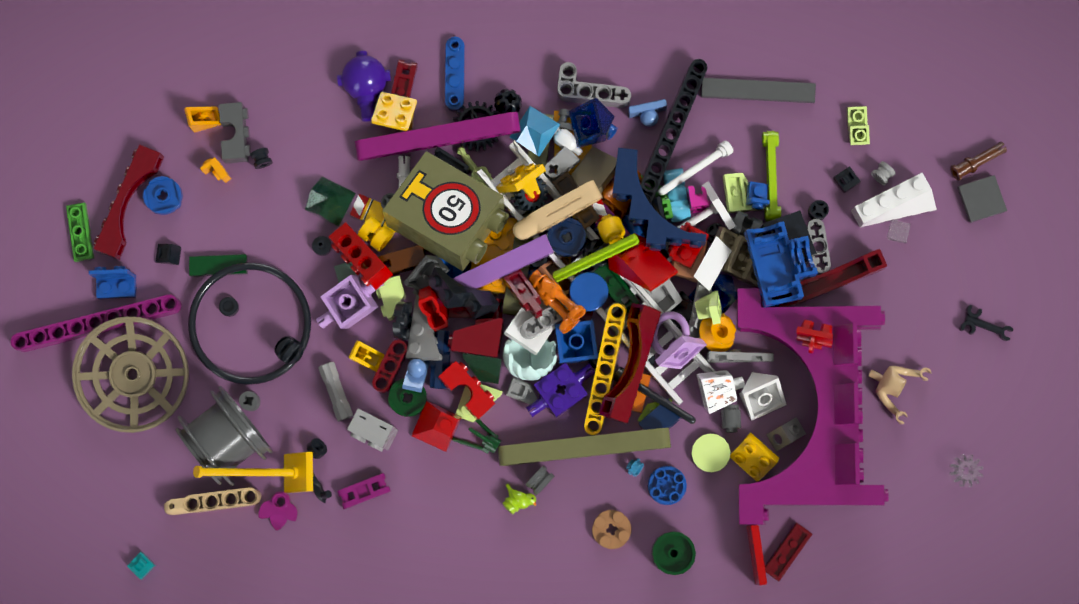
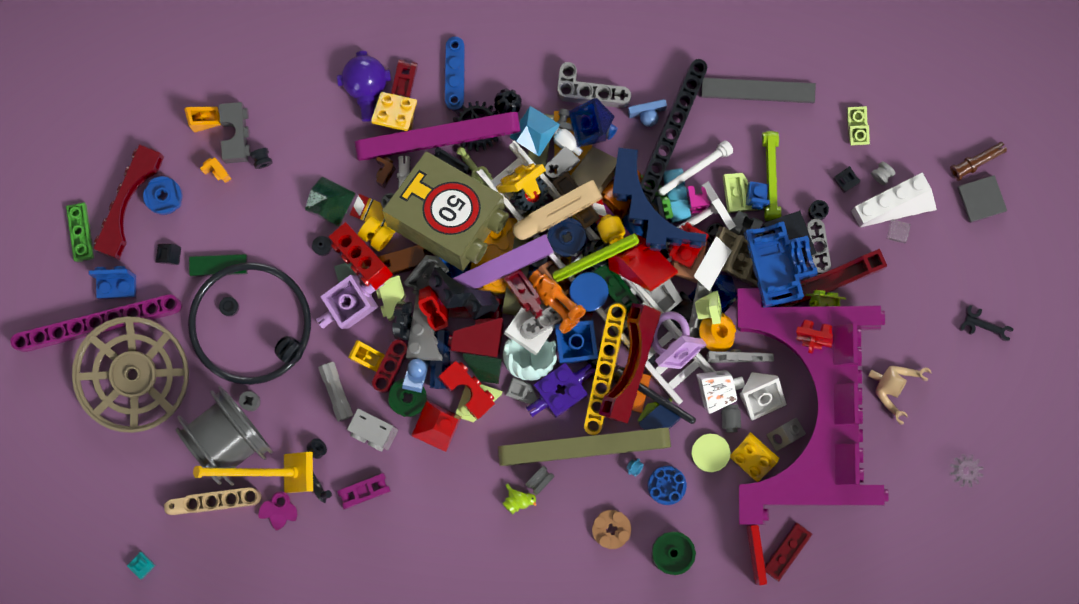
dark green plant [452,419,502,454] -> none
none -> reddish brown bracket [376,156,396,188]
none -> lime hinge [806,290,846,307]

